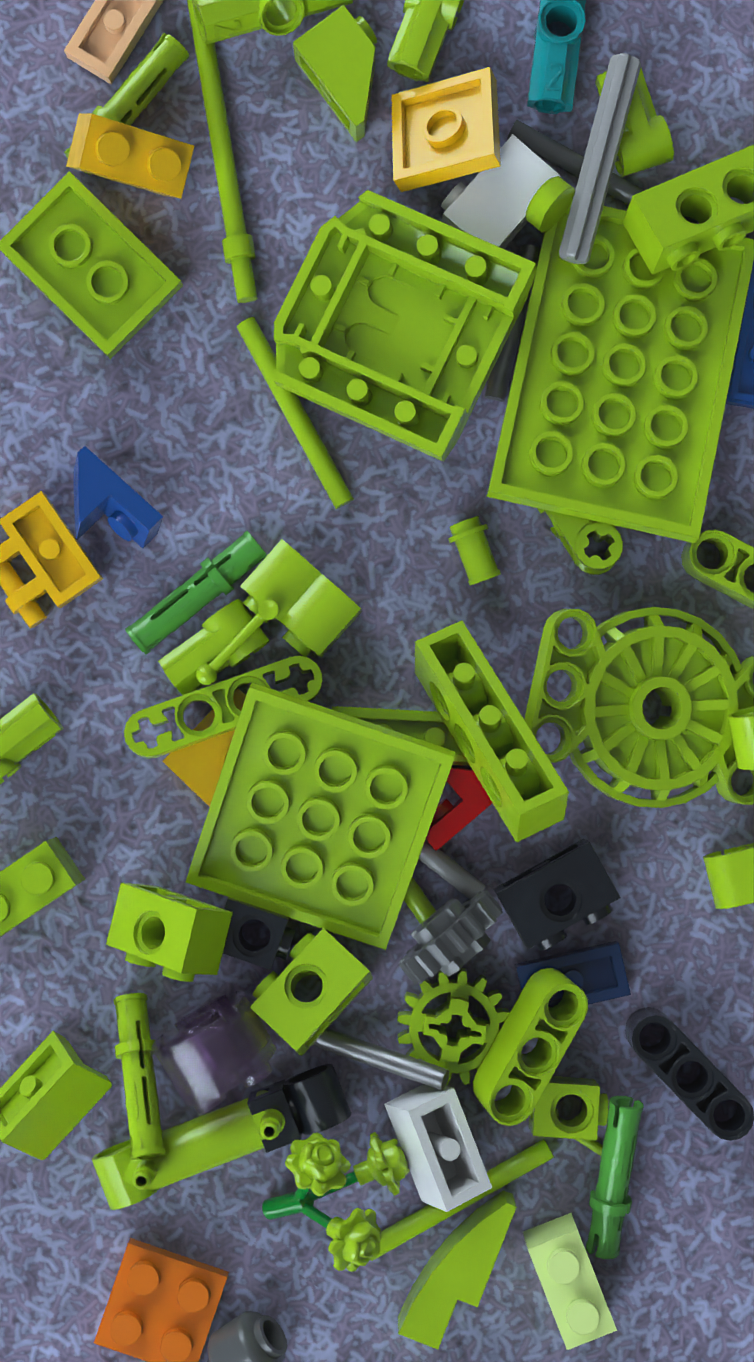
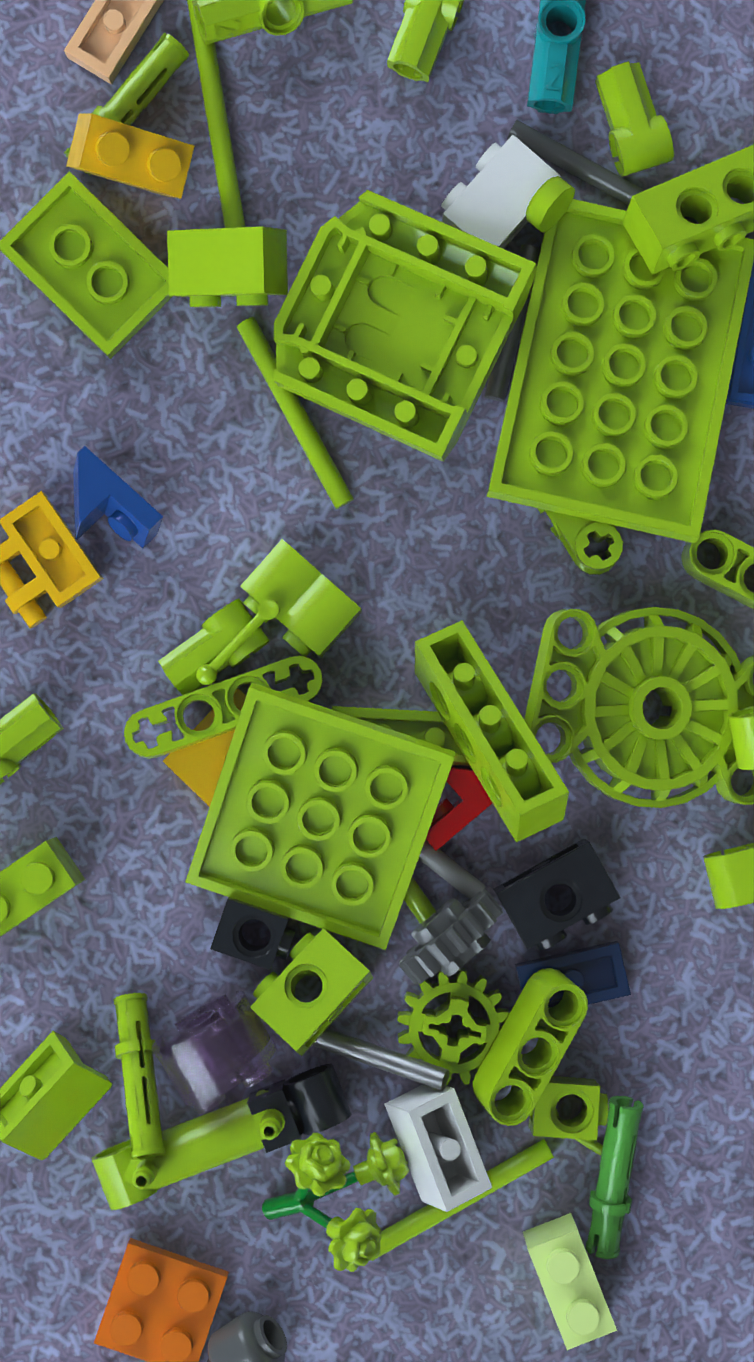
lime brick [106,882,233,982] -> none
bright green pin [125,530,267,655] -> none
lime slope [293,5,377,142] -> none
yellow plate [391,67,501,192] -> none
lime slope [398,1190,517,1350] -> none
lime pin [448,516,501,586] -> none
light grey axle [559,53,641,264] -> none
black beam [625,1007,754,1141] -> none
none -> lime brick [167,226,288,307]

